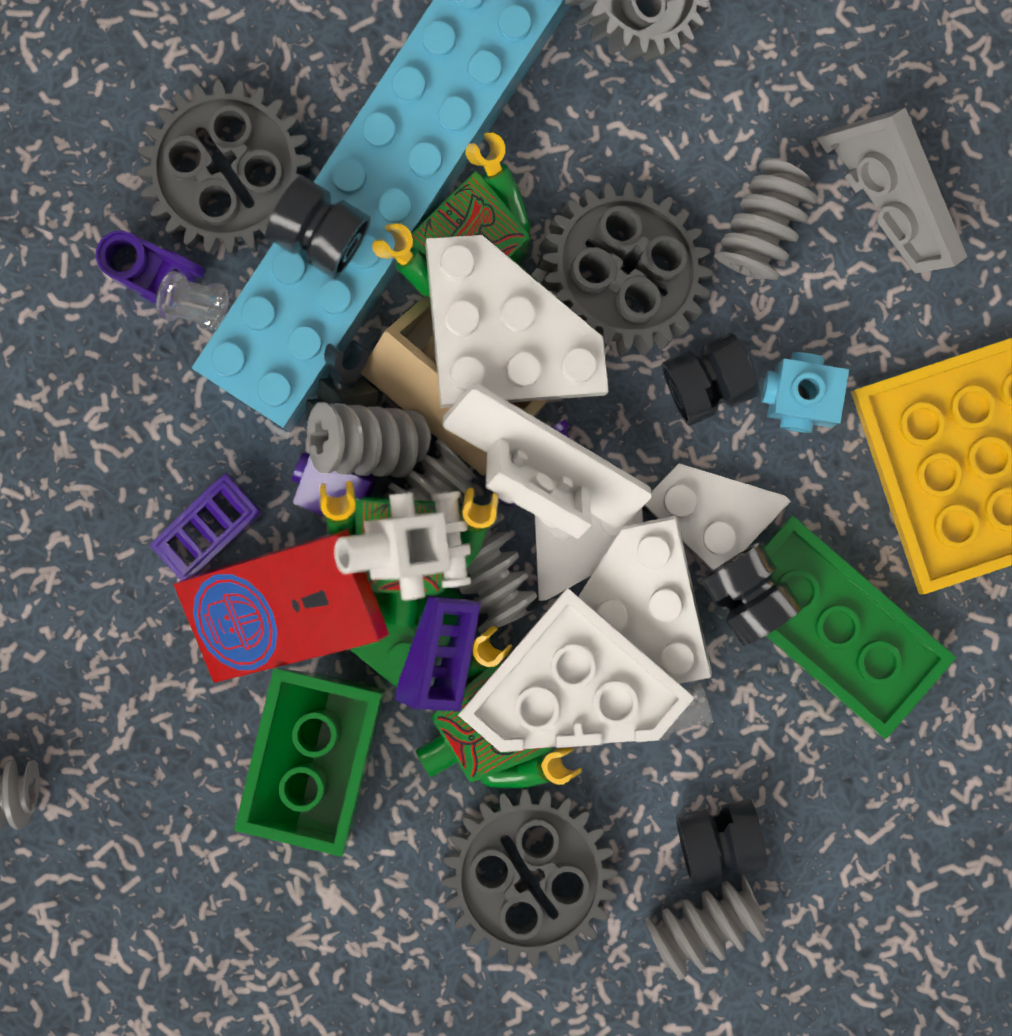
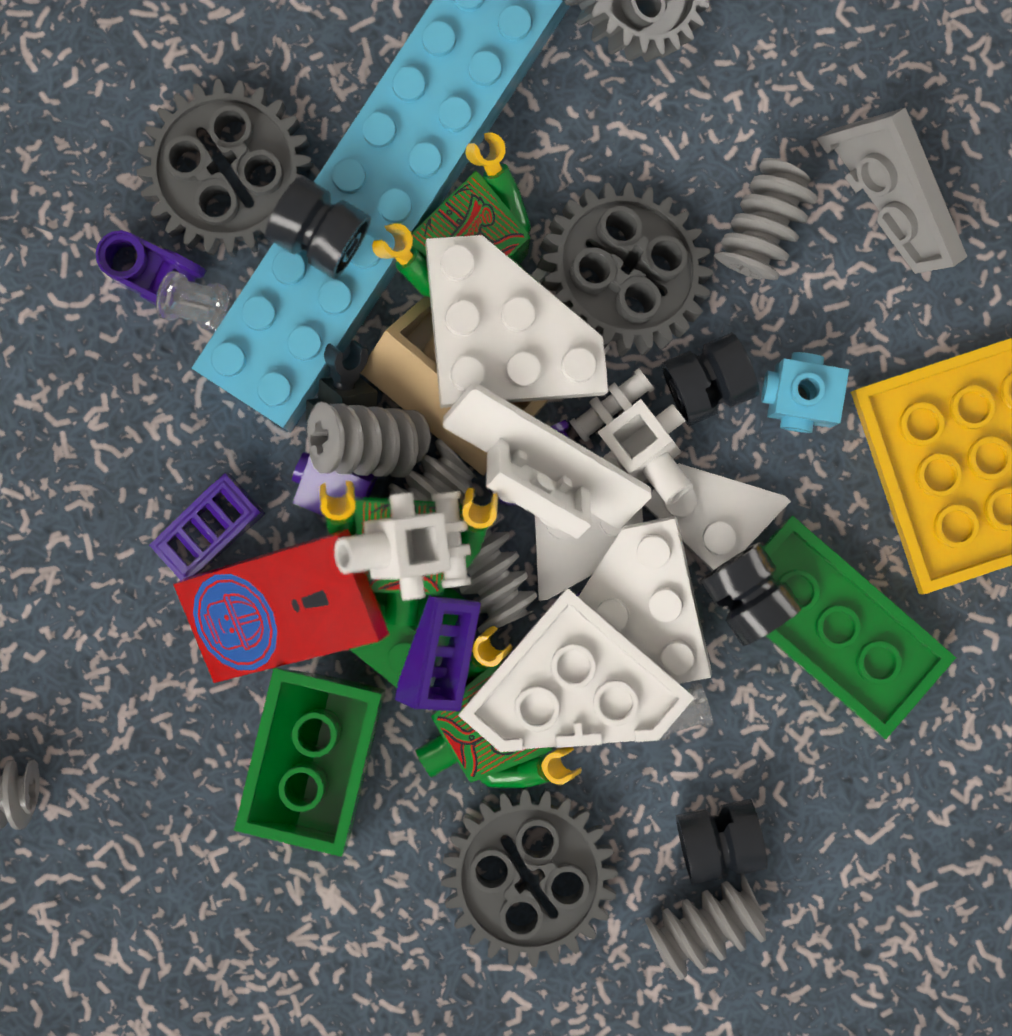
none -> white piece [569,368,693,505]

